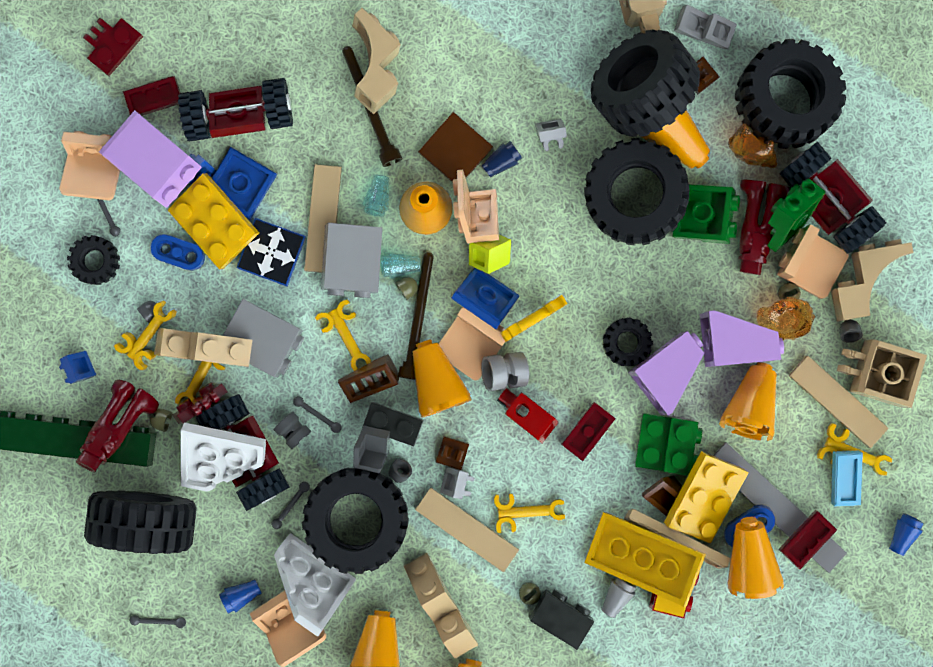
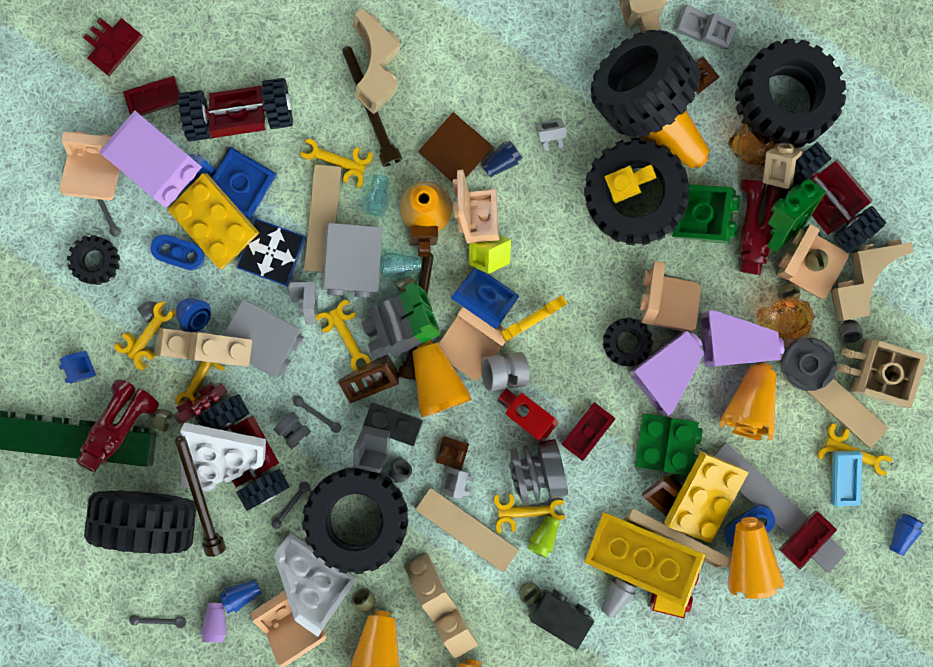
none -> dark brown piece [175,436,226,557]
none -> blue cone [176,298,211,332]
none -> lavender cone [200,603,227,642]
none -> light grey bracket [288,281,318,324]
none -> yellow bar [300,139,373,189]
none -> olive hinge [351,588,376,613]
none -> dark grey hips [361,282,441,358]
none -> reddish brown tile [409,226,438,257]
none -> dark grey wheel [509,439,568,505]
none -> lime cone [527,515,561,558]
none -> yellow plate [604,165,657,203]
none -> light nougat bracket [640,261,701,332]
none -> tan bracket [763,143,802,189]
none -> dark grey tile [781,338,837,391]
none -> olive hinge [805,249,828,272]

